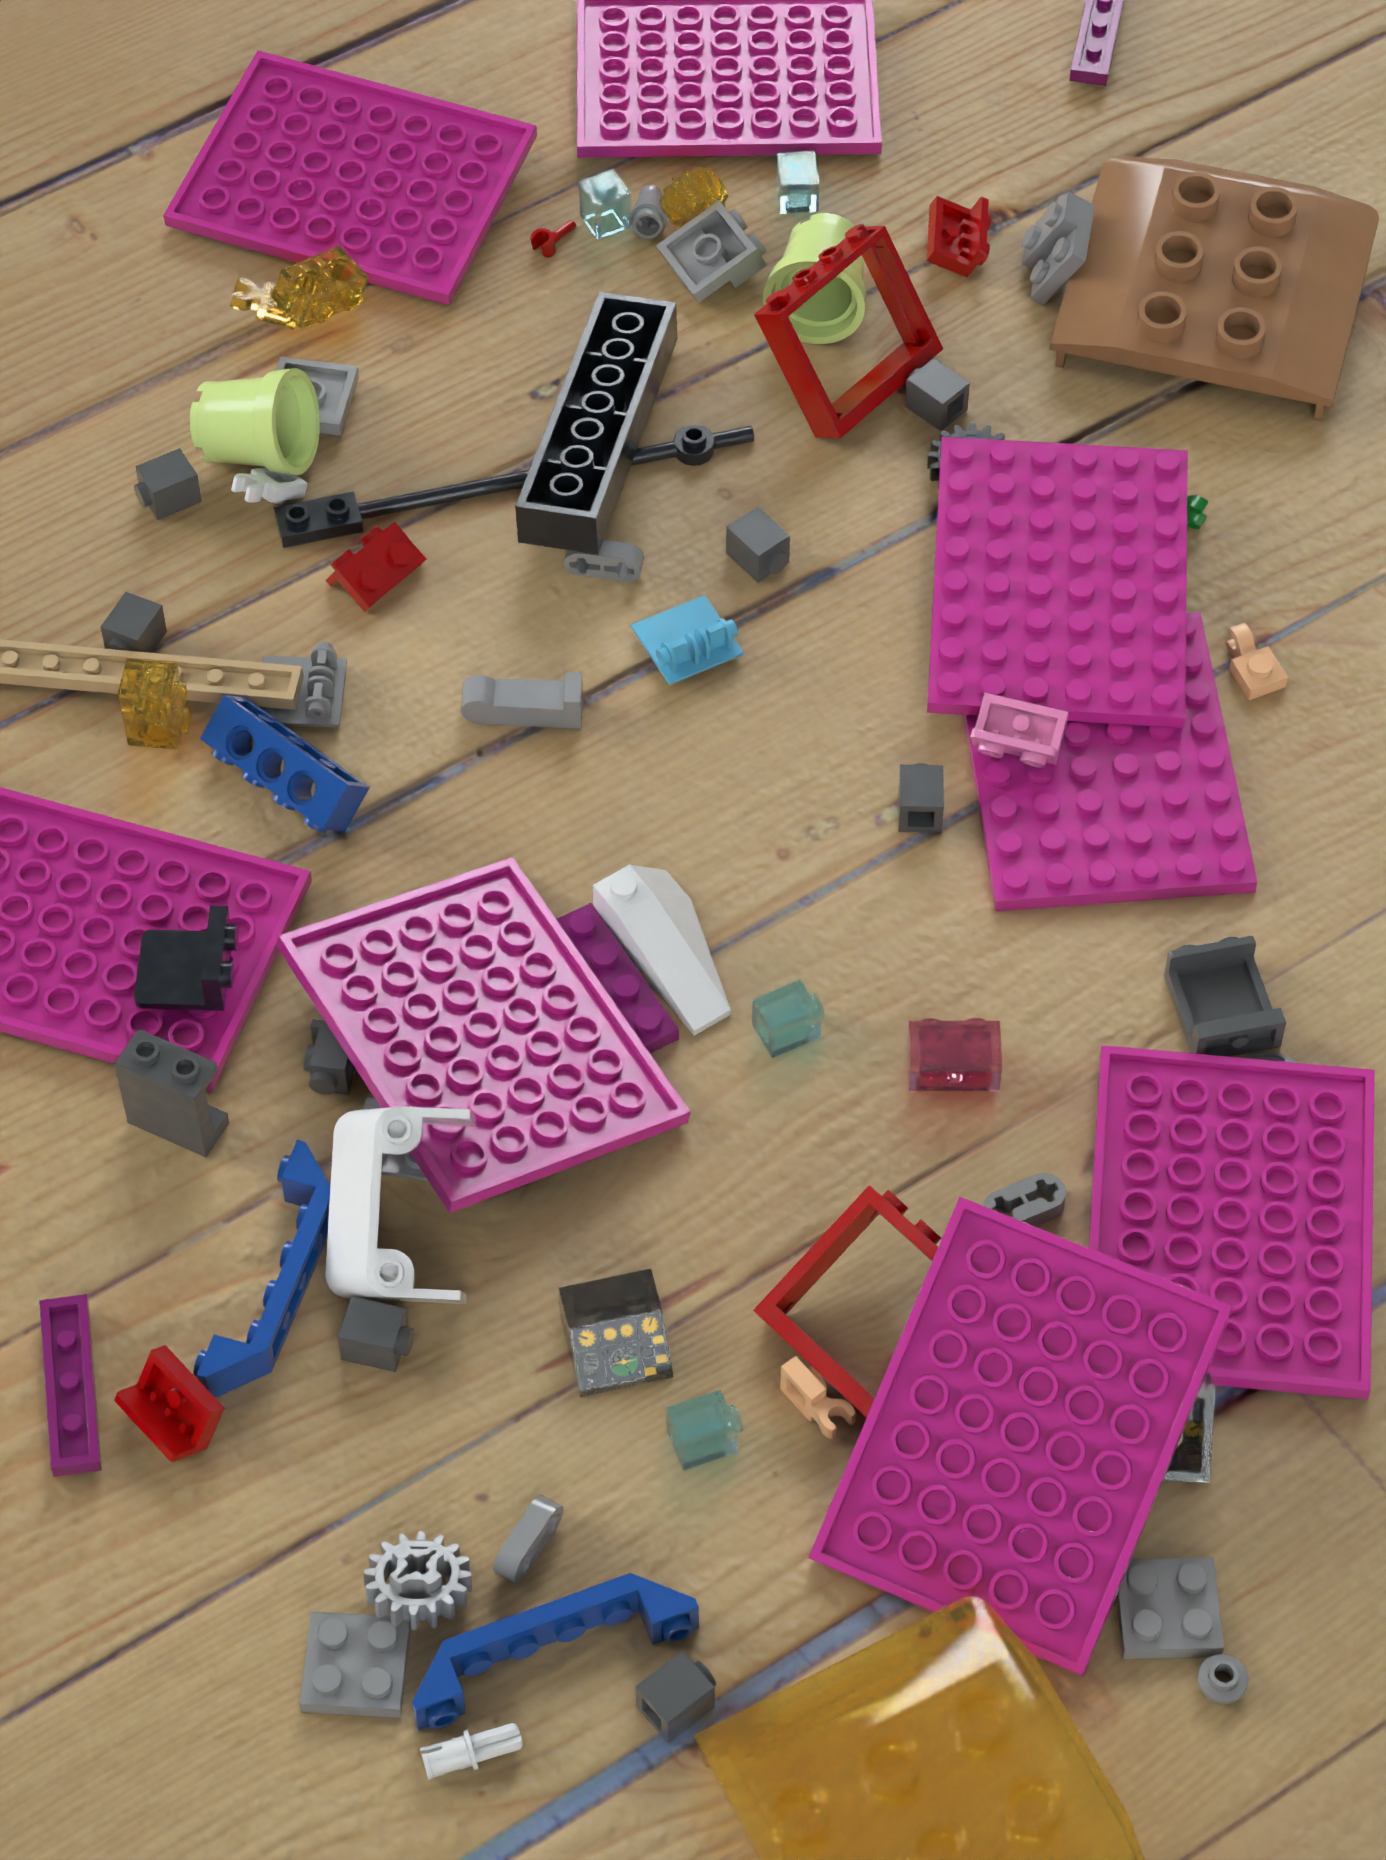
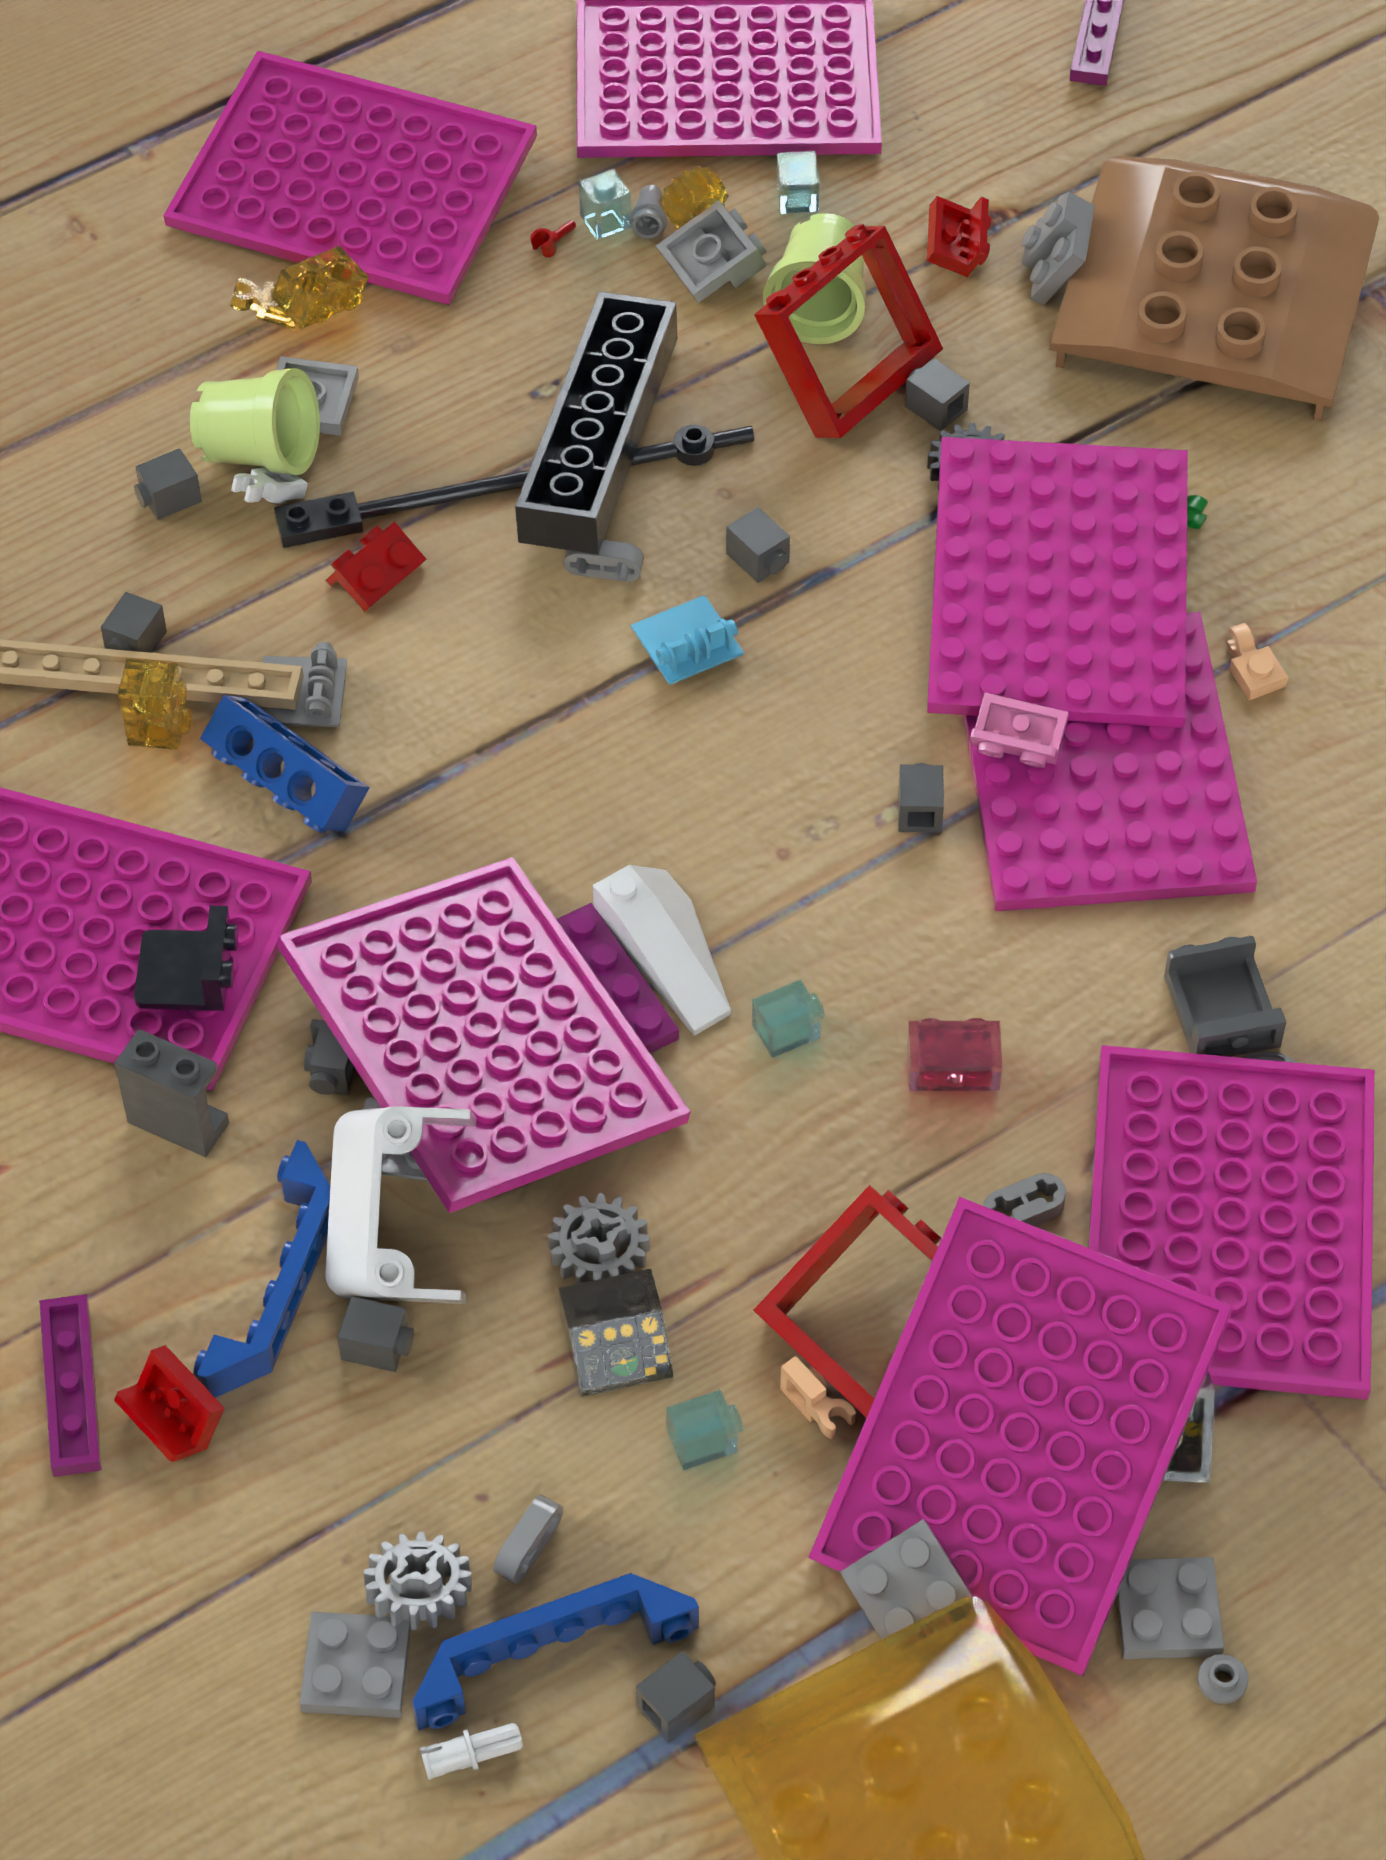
light grey leg [461,672,583,729] -> none
none -> light grey gear [548,1193,650,1292]
none -> light grey plate [840,1519,978,1659]

